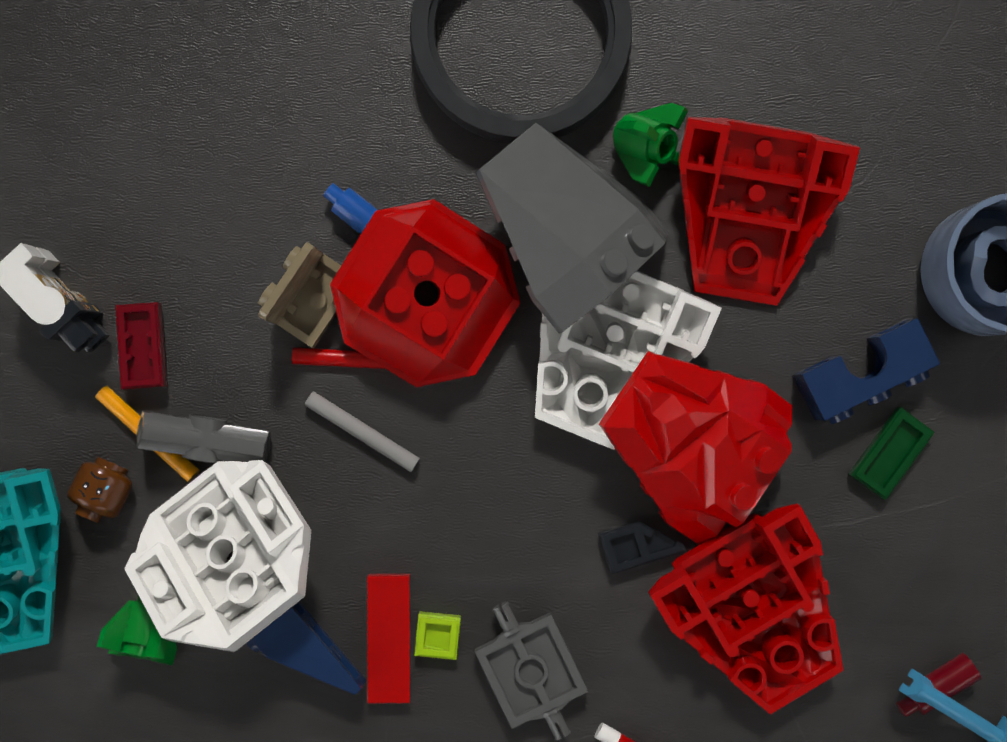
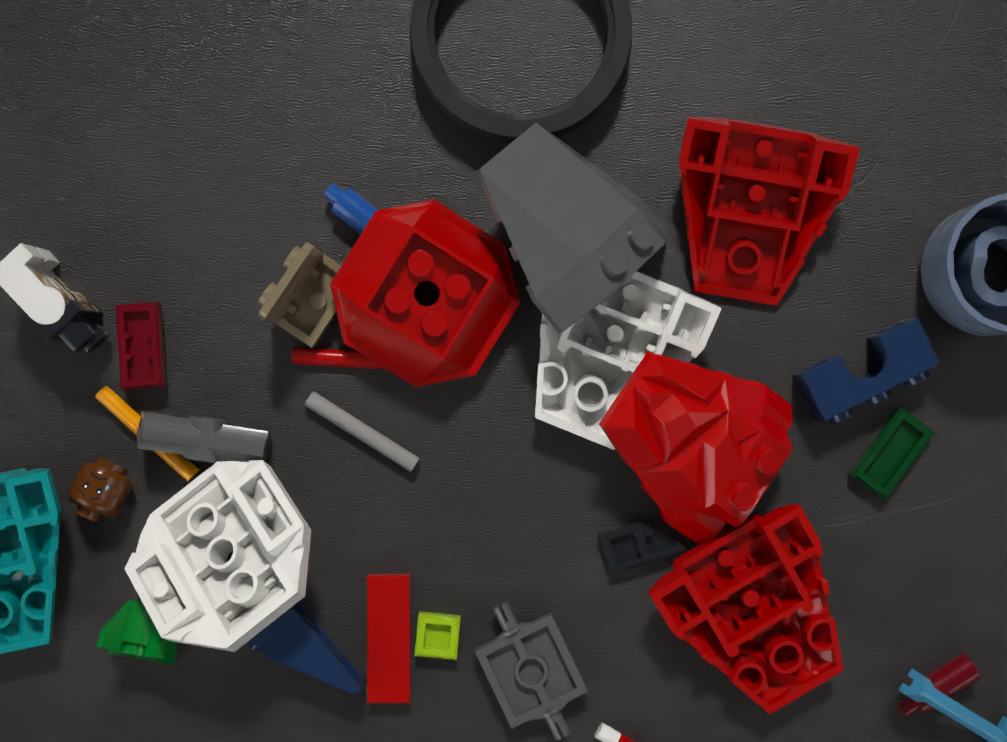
green brick [613,103,688,187] -> none

